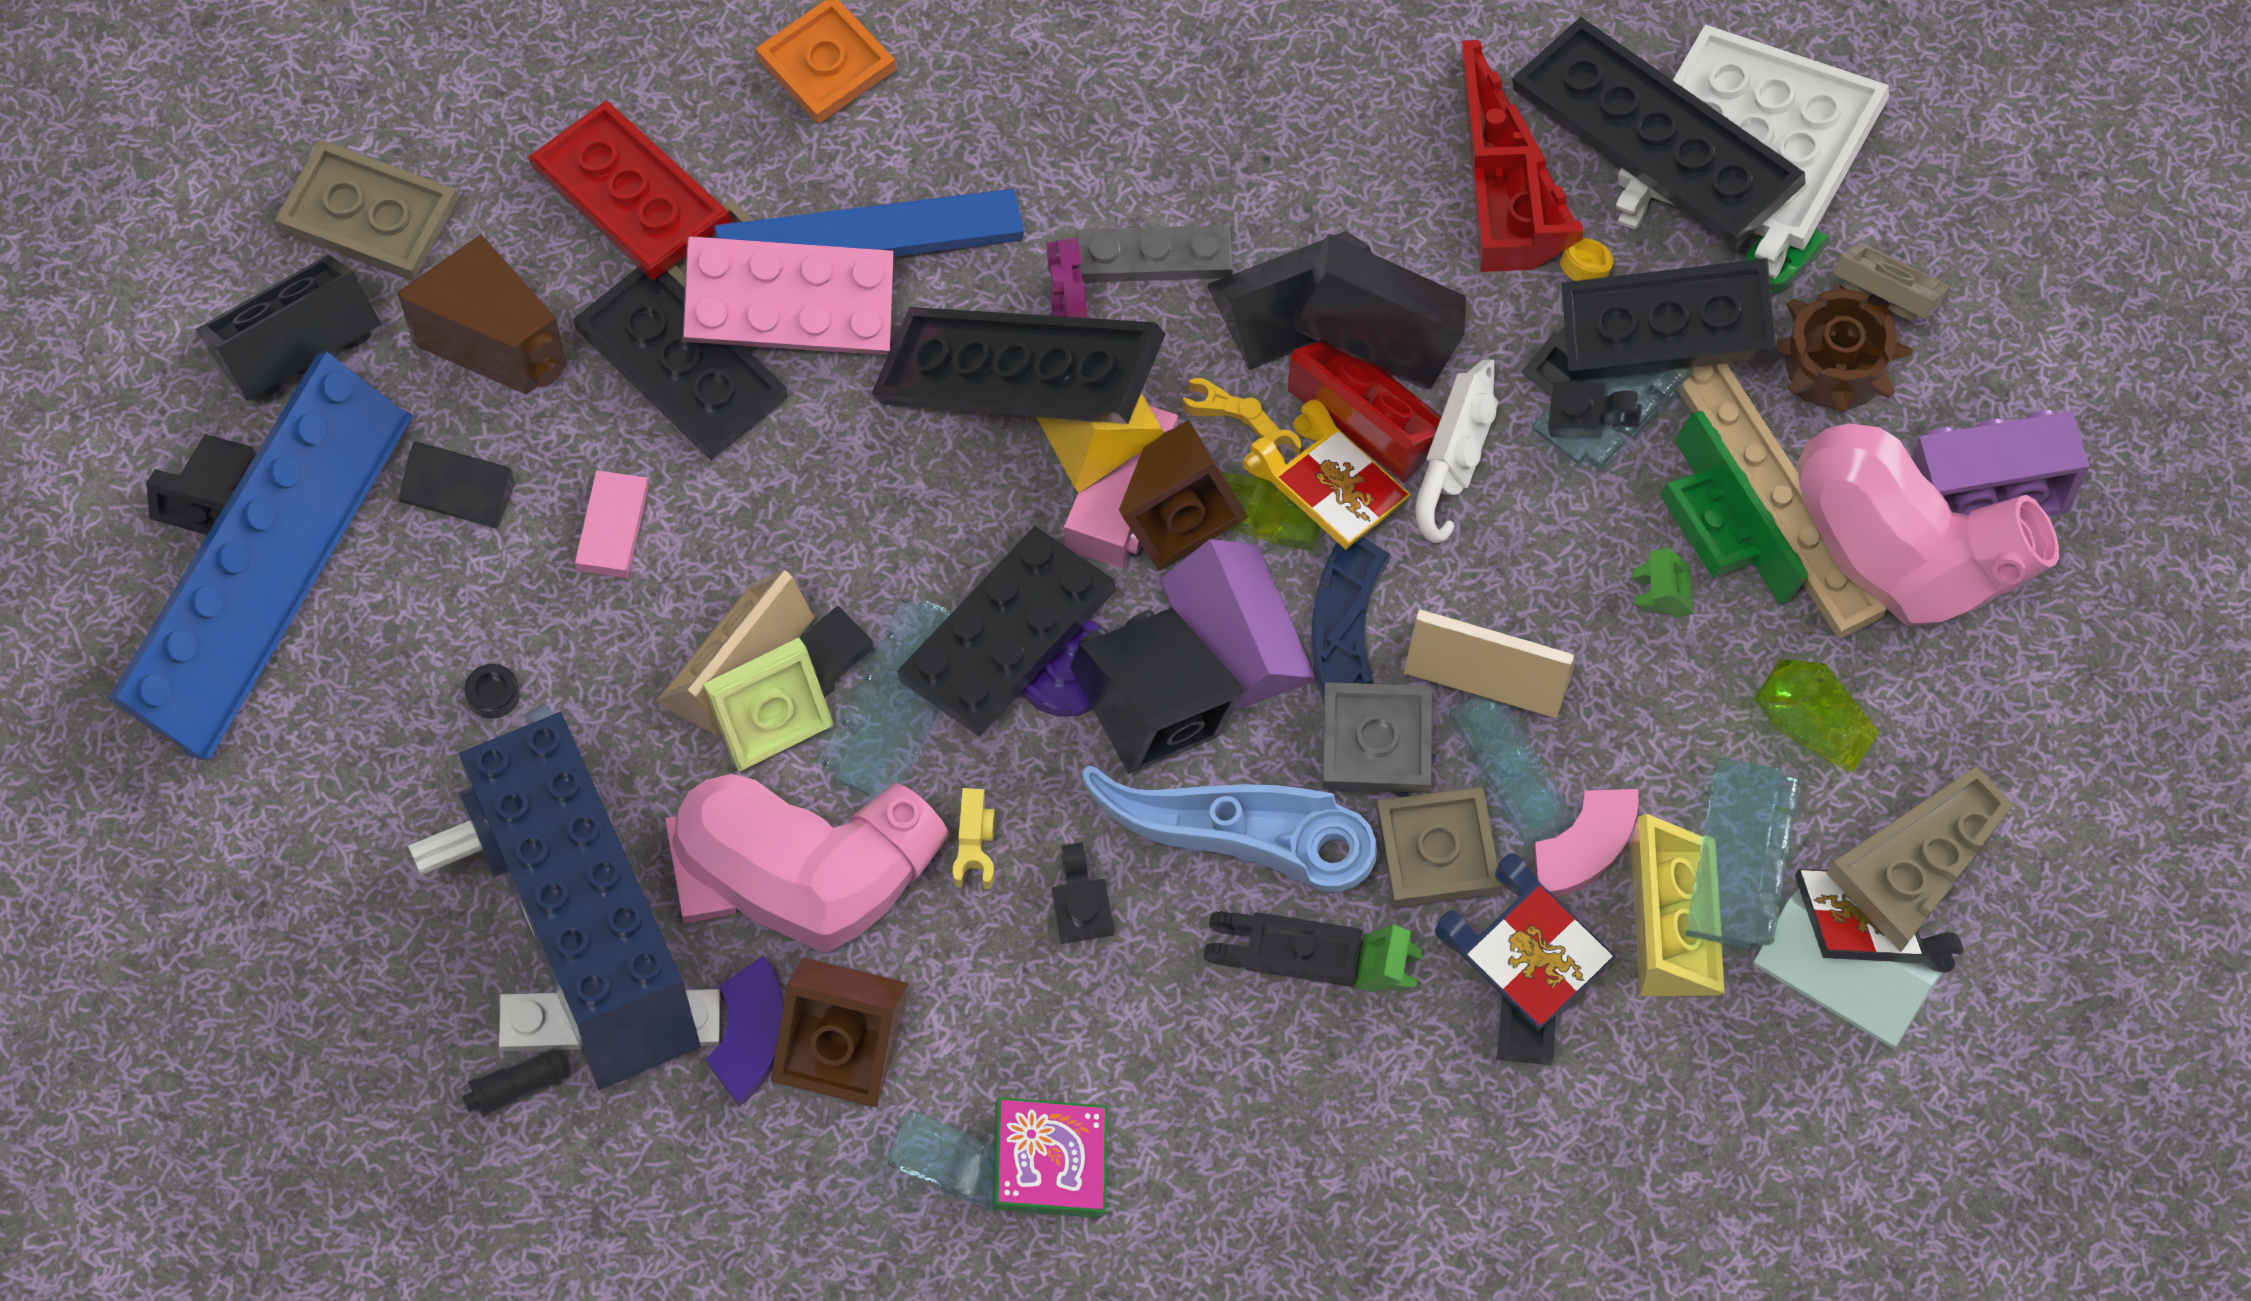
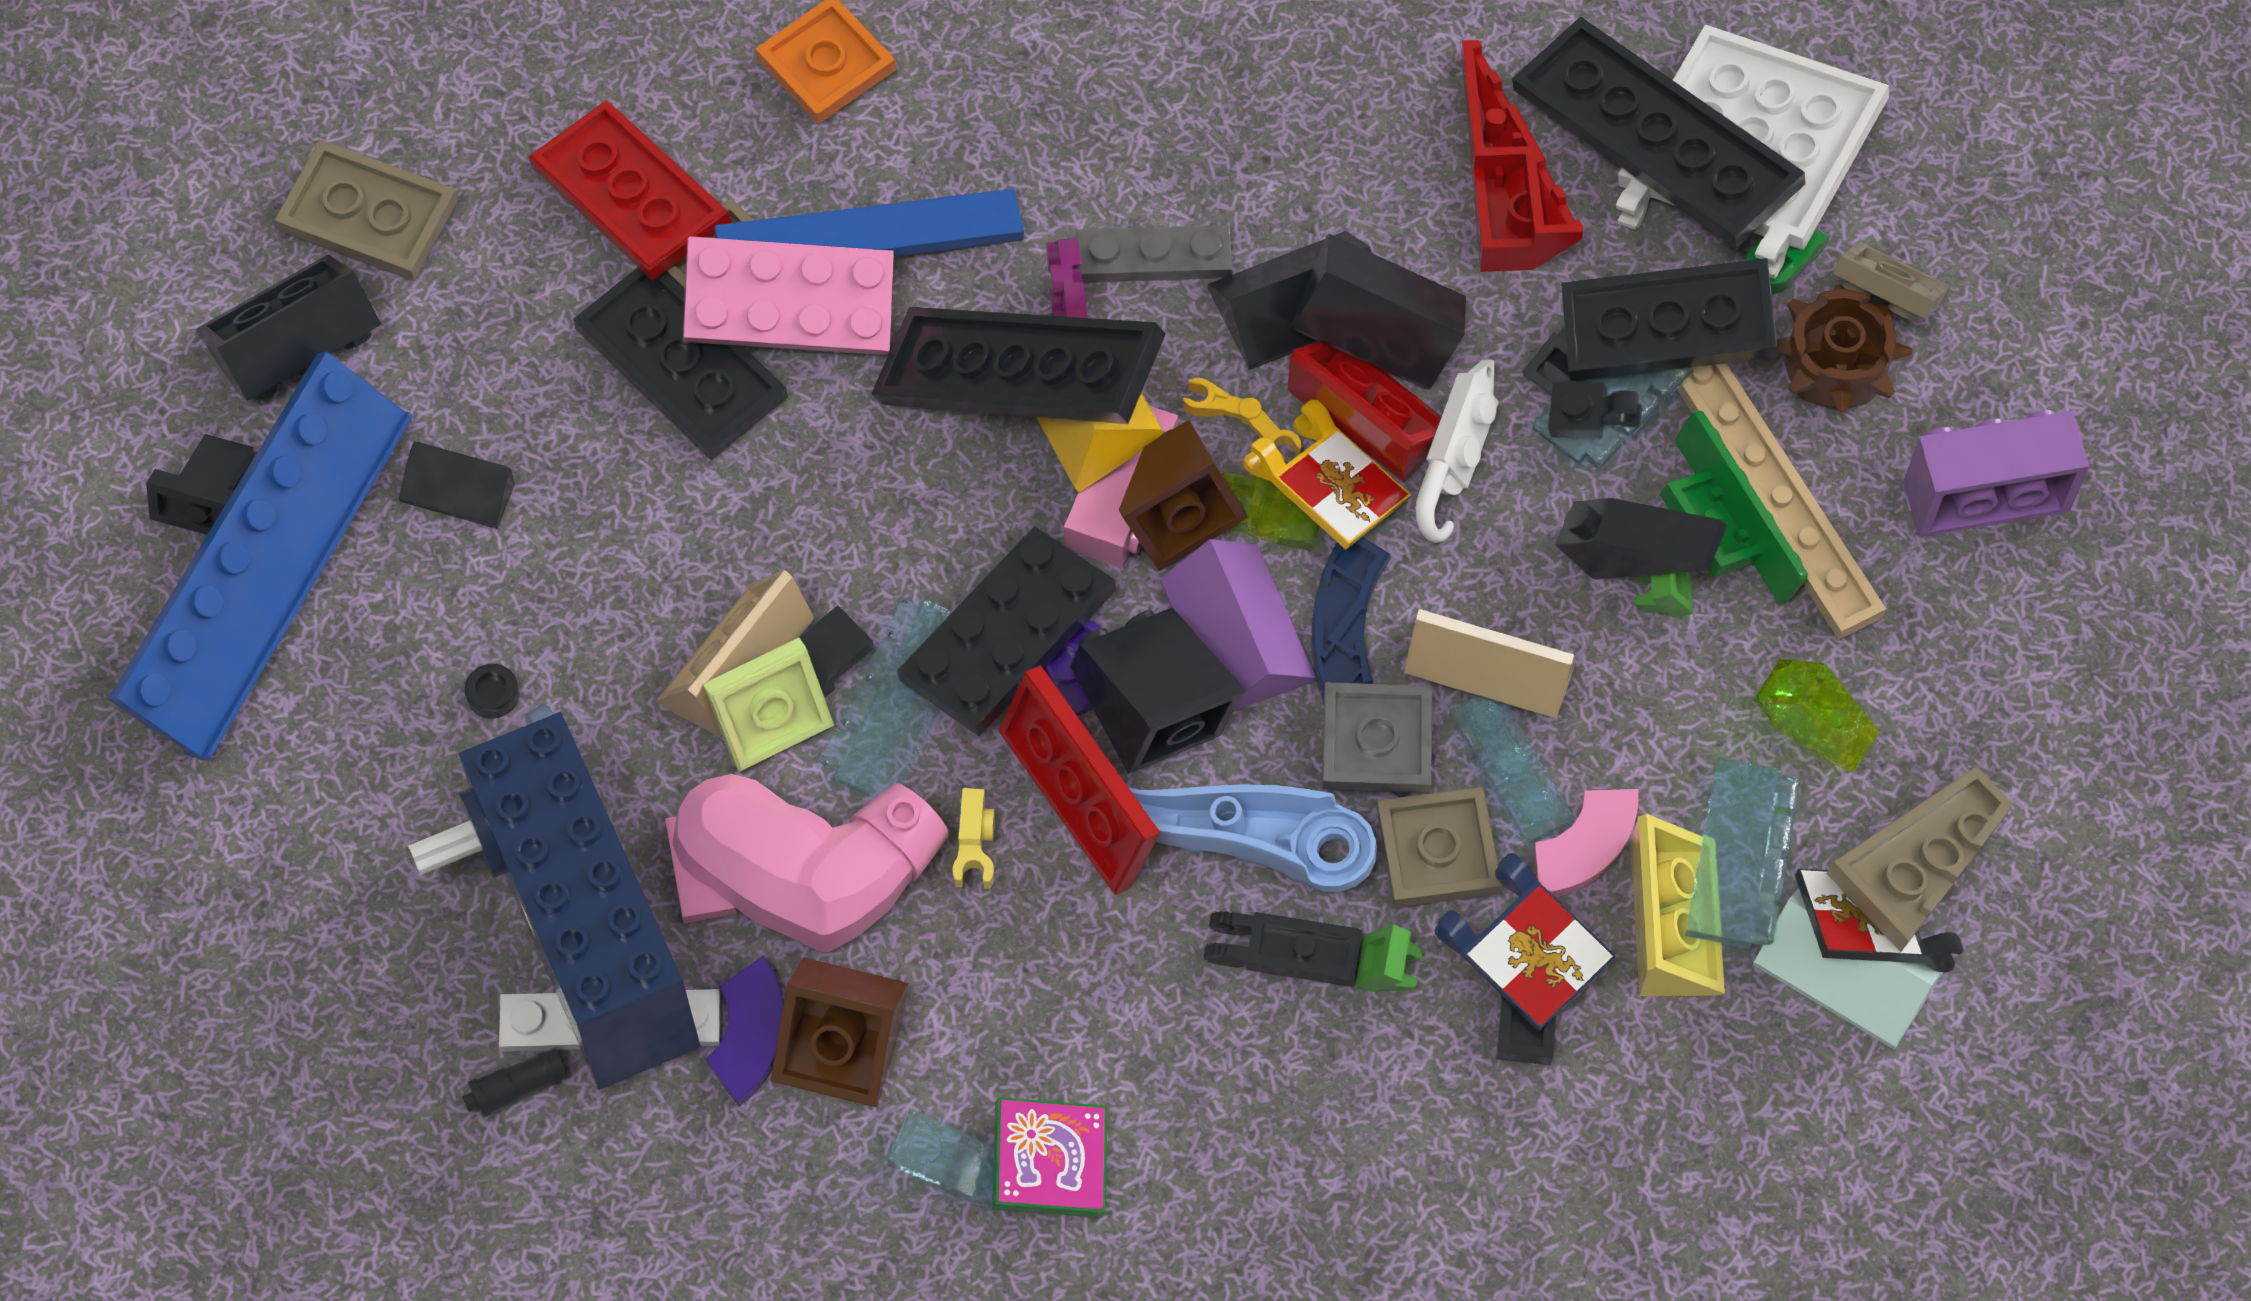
reddish brown slope [397,234,567,395] -> none
bright pink tile [575,470,649,578] -> none
black plate [1052,842,1114,944] -> none
yellow tile [1560,238,1614,281] -> none
bright pink piece [1798,423,2059,627] -> none
none -> red tile [999,665,1161,895]
none -> black slope [1555,498,1727,580]

